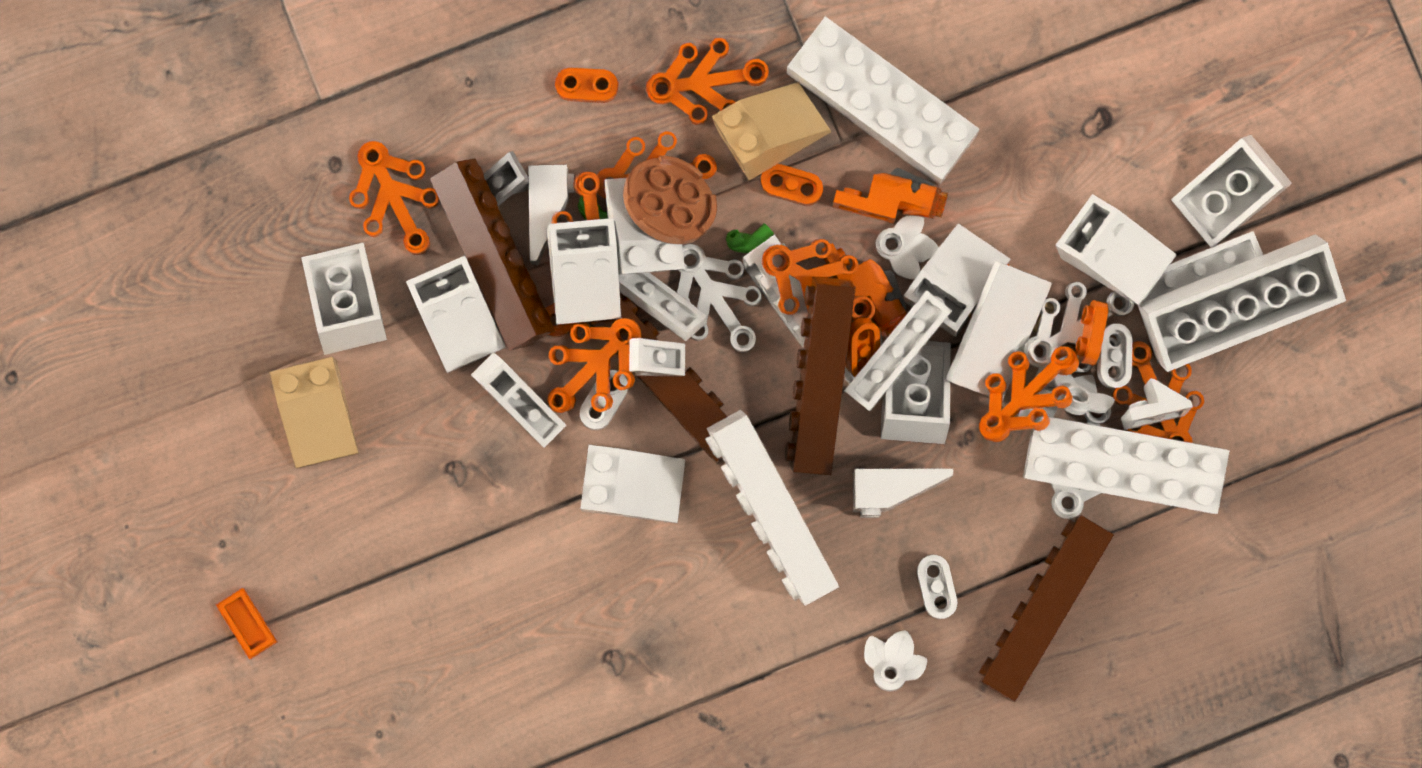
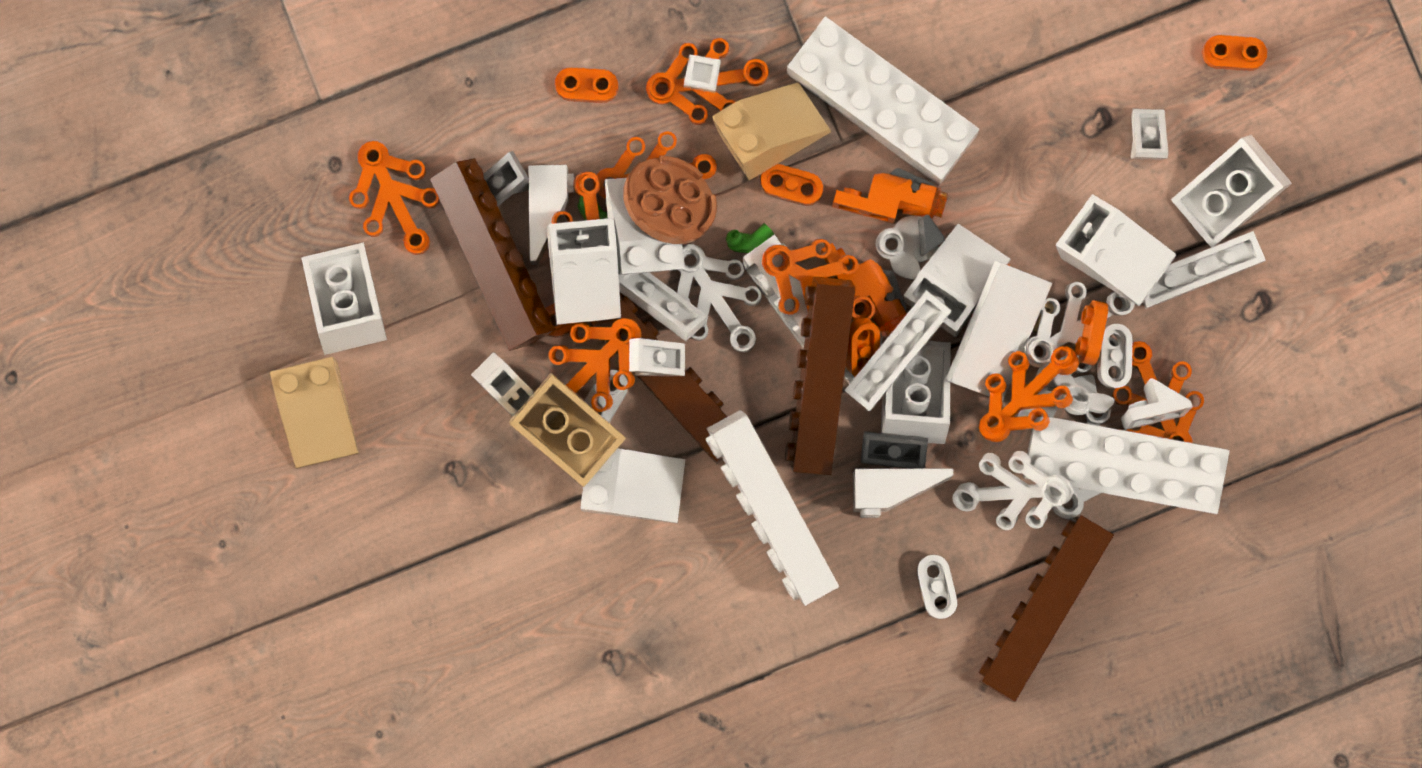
orange tile [216,588,278,660] -> none
white slope [406,256,506,373] -> none
white plate [864,630,927,692] -> none
white brick [1138,234,1346,372] -> none
none -> tan slope [509,372,626,487]
none -> white tile [684,55,721,93]
none -> dark grey slope [861,431,928,469]
none -> dark grey slope [918,214,945,256]
none -> white plant [952,451,1073,530]
none -> white slope [1131,109,1168,160]
none -> orange plate [1202,35,1267,71]

